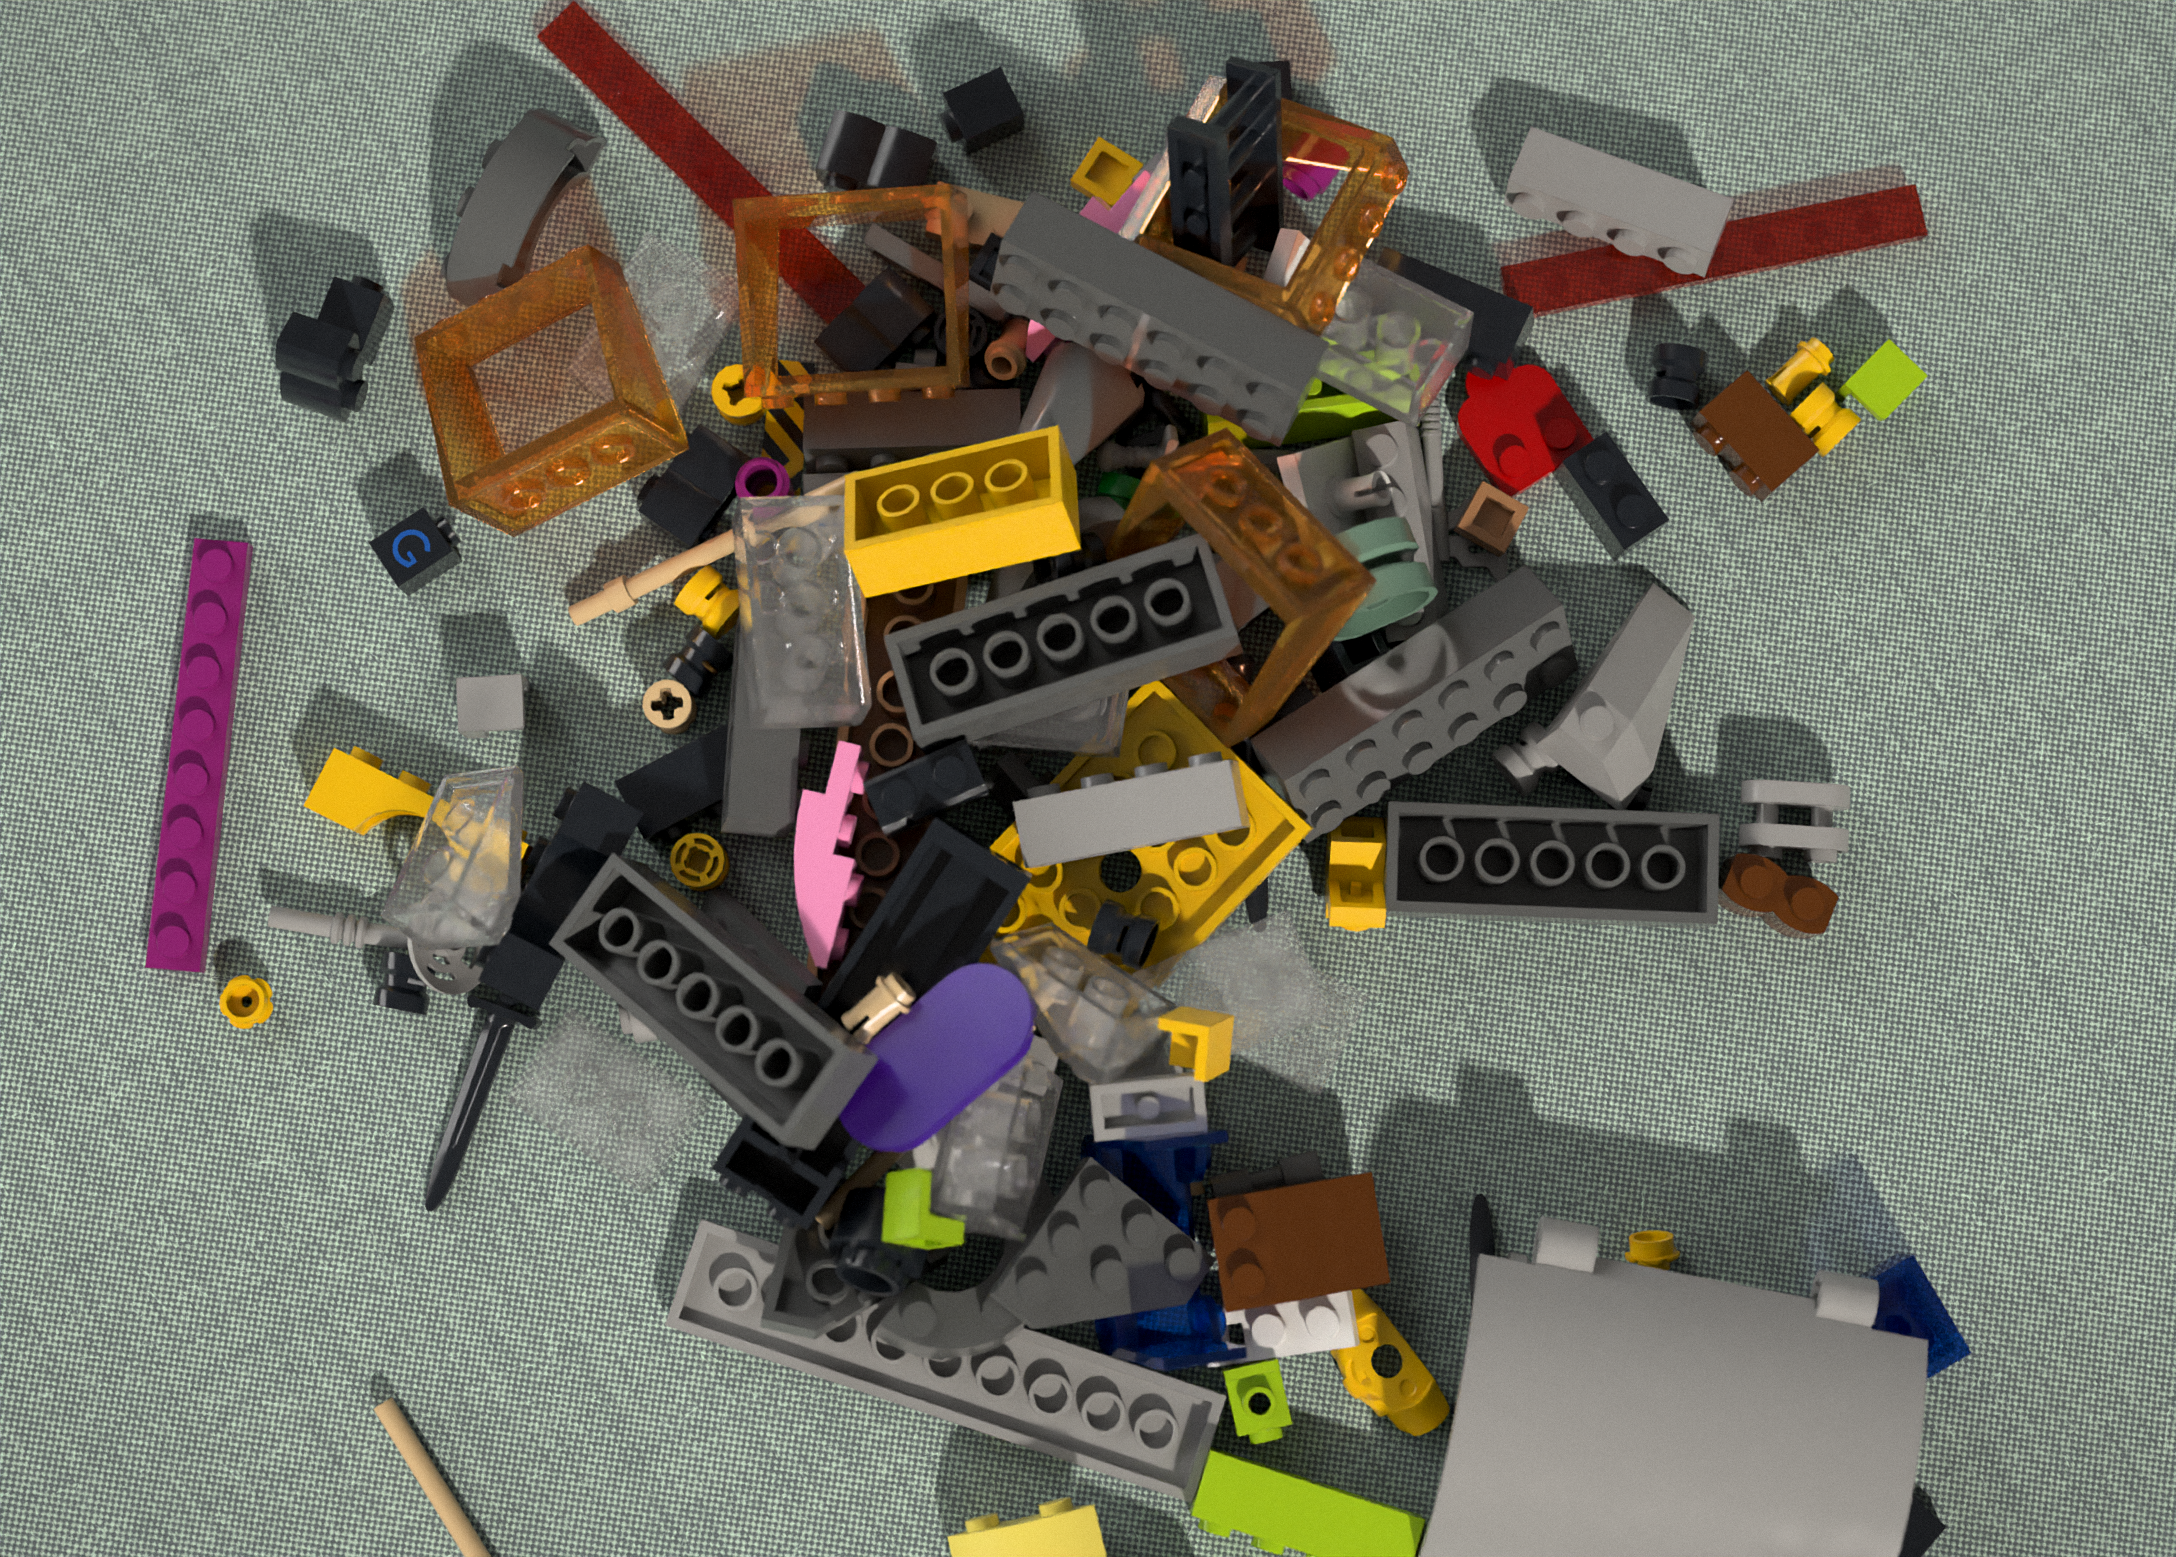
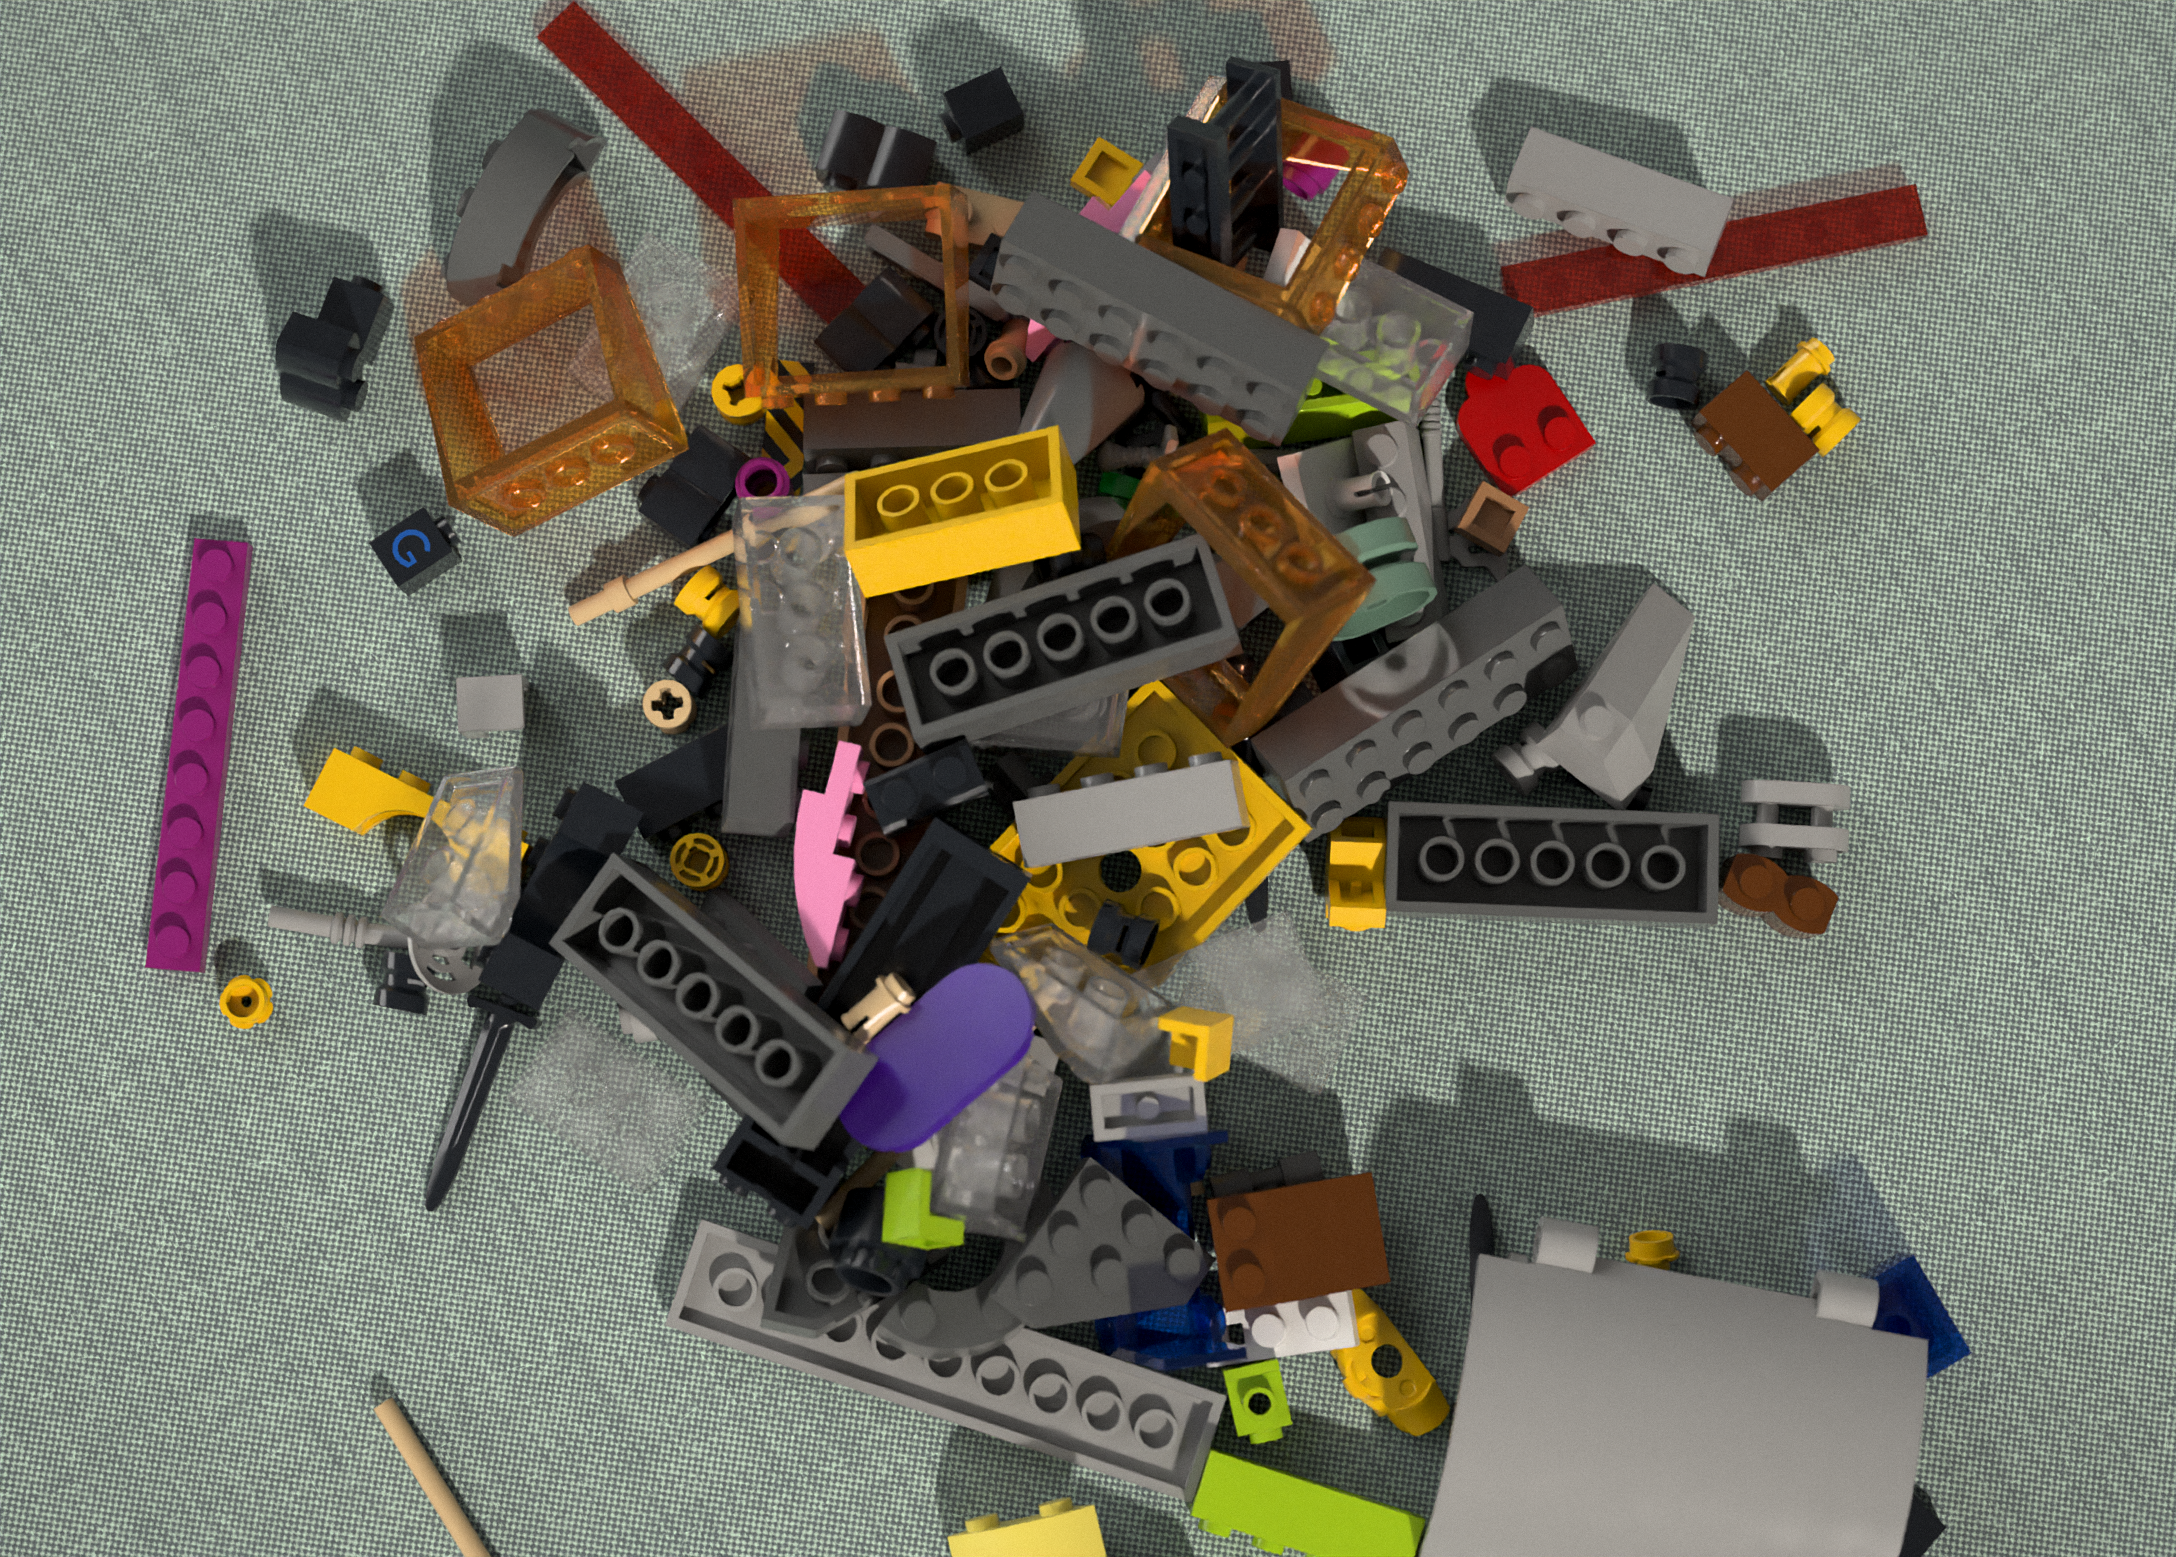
black brick [1553,431,1669,562] -> none
lime panel [1835,339,1928,421] -> none

